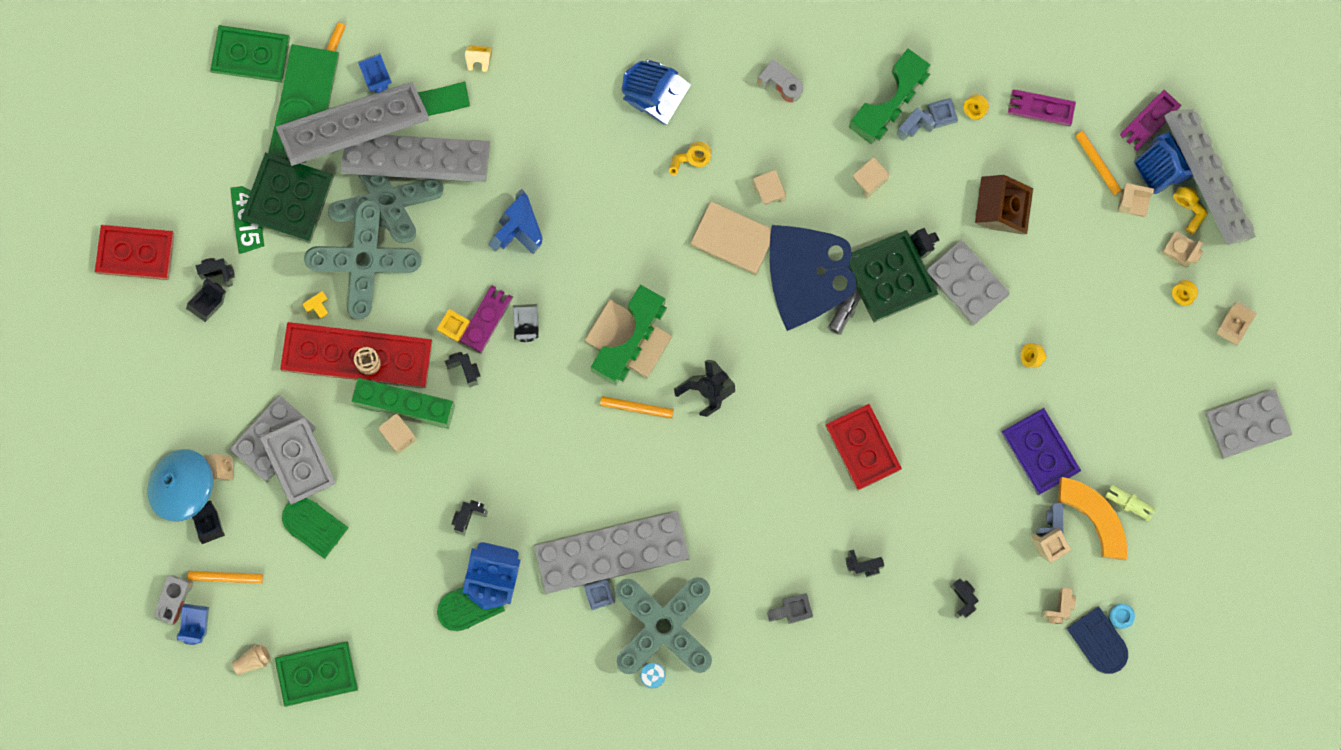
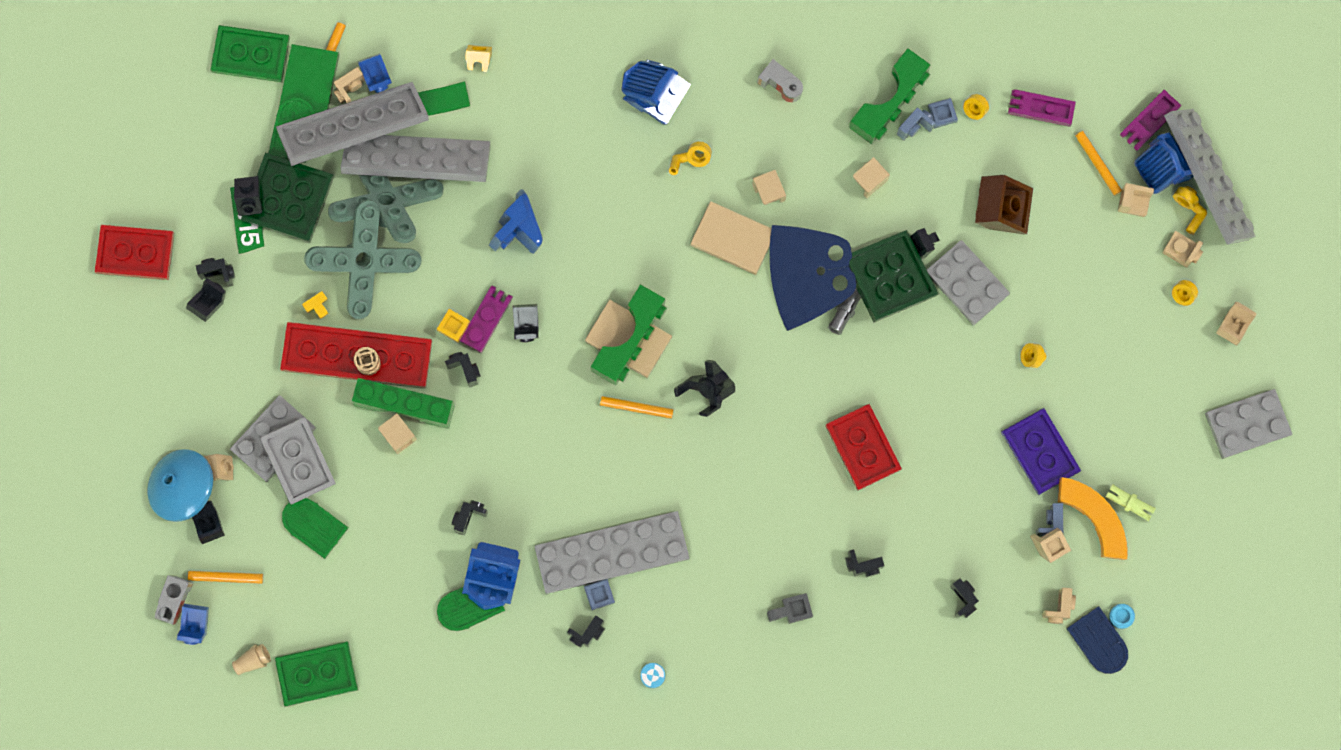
sand green piece [615,577,712,674] -> none
none -> black bracket [234,176,262,216]
none -> tan bracket [333,67,365,104]
none -> black bracket [567,615,606,648]

